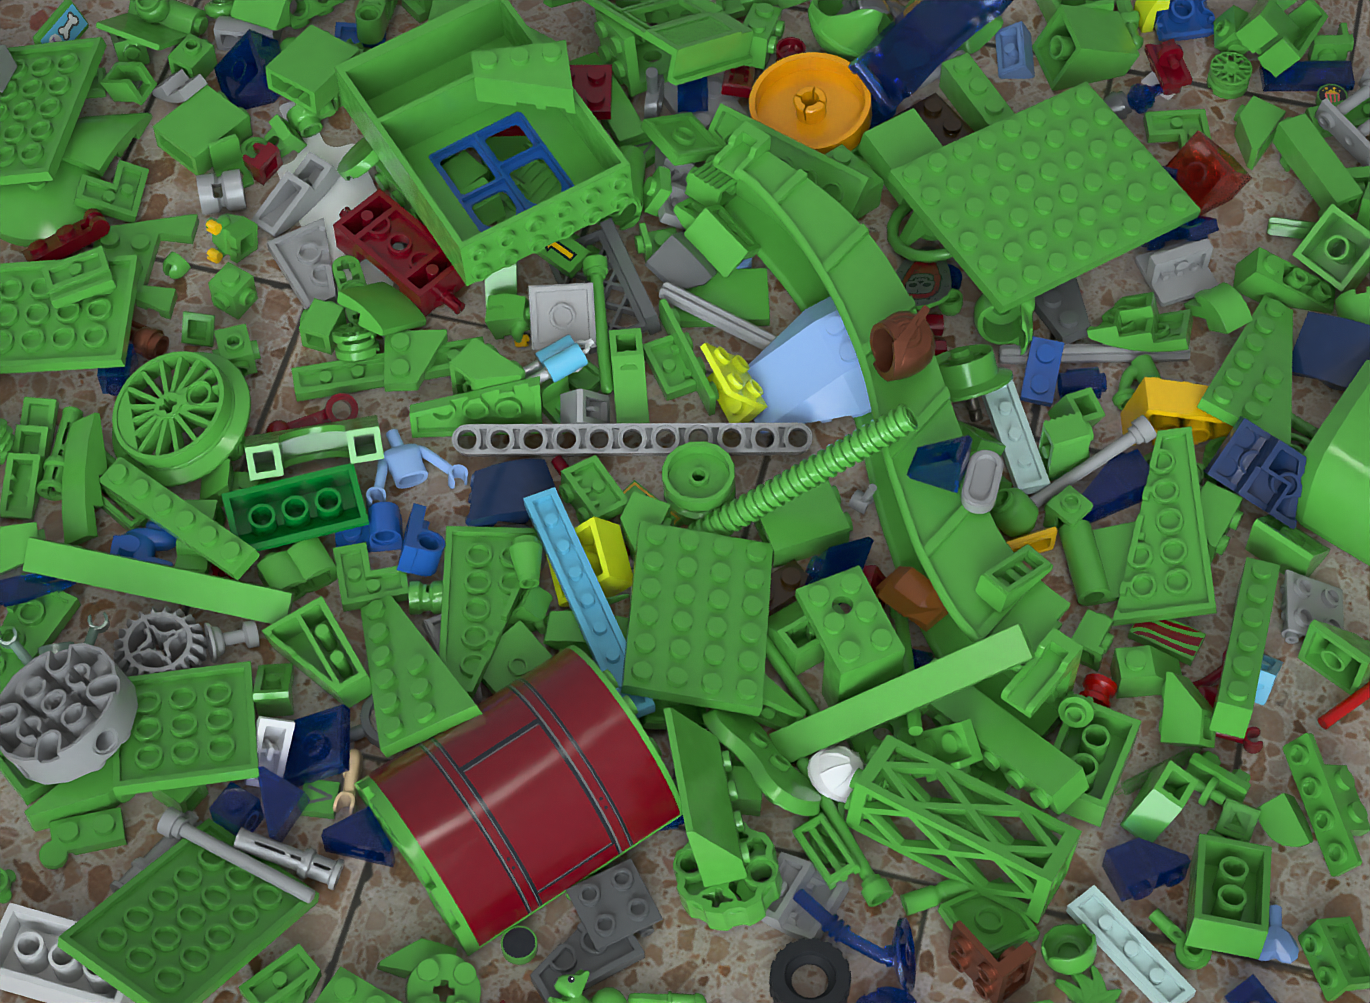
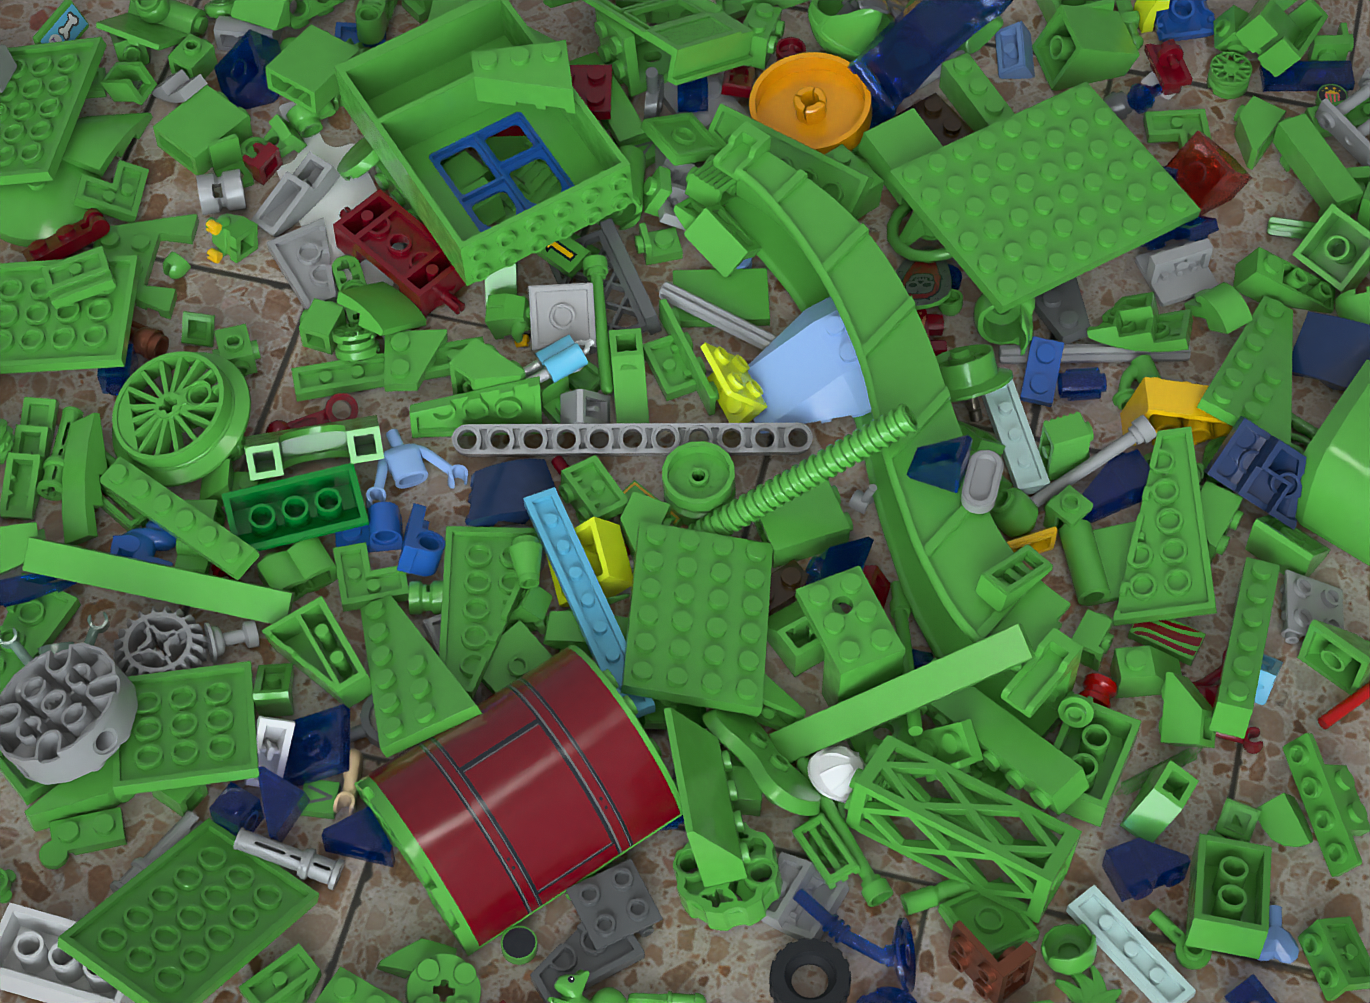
light grey piece [157,807,315,903] -> none
bright green brick [208,262,258,320] -> none
dark grey slope [645,230,717,290] -> none
bright green bar [766,635,820,717] -> none
copper helmet [870,305,935,382] -> none
dark orange slope [875,566,948,632] -> none
bright green brick [1047,387,1106,427] -> none
bright green hips [1186,751,1251,807] -> none

